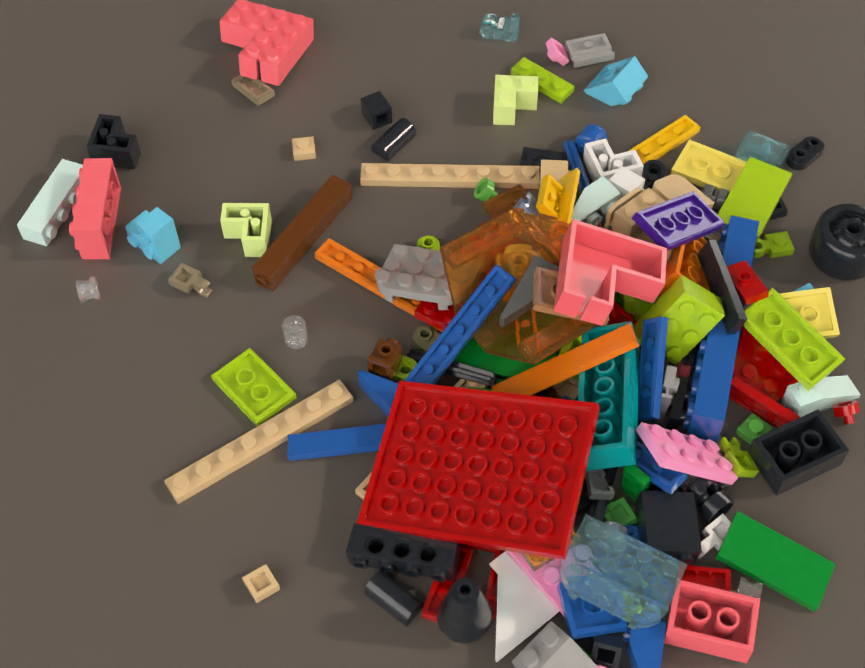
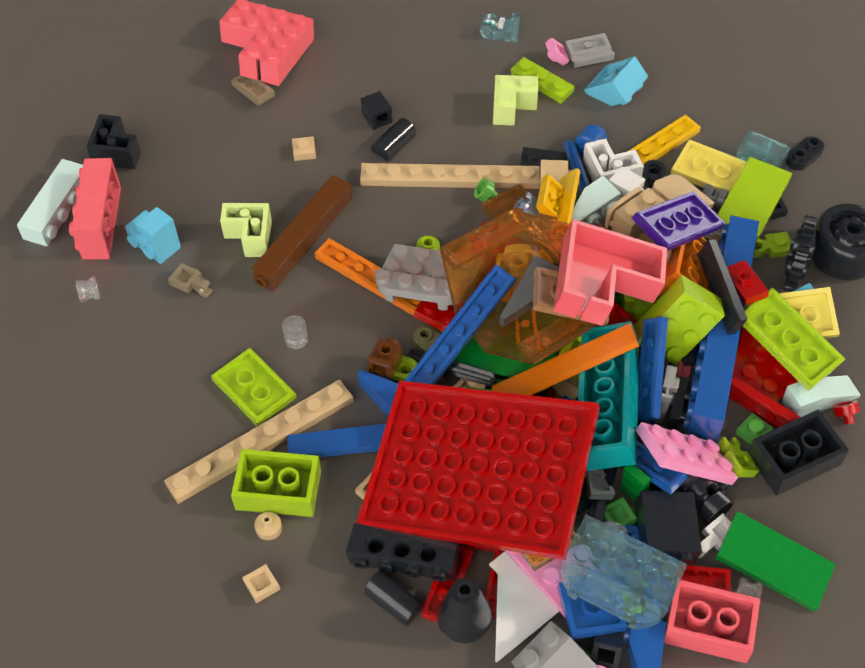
none -> lime brick [231,449,321,517]
none -> tan tile [254,512,282,541]
none -> black gear [784,215,817,292]

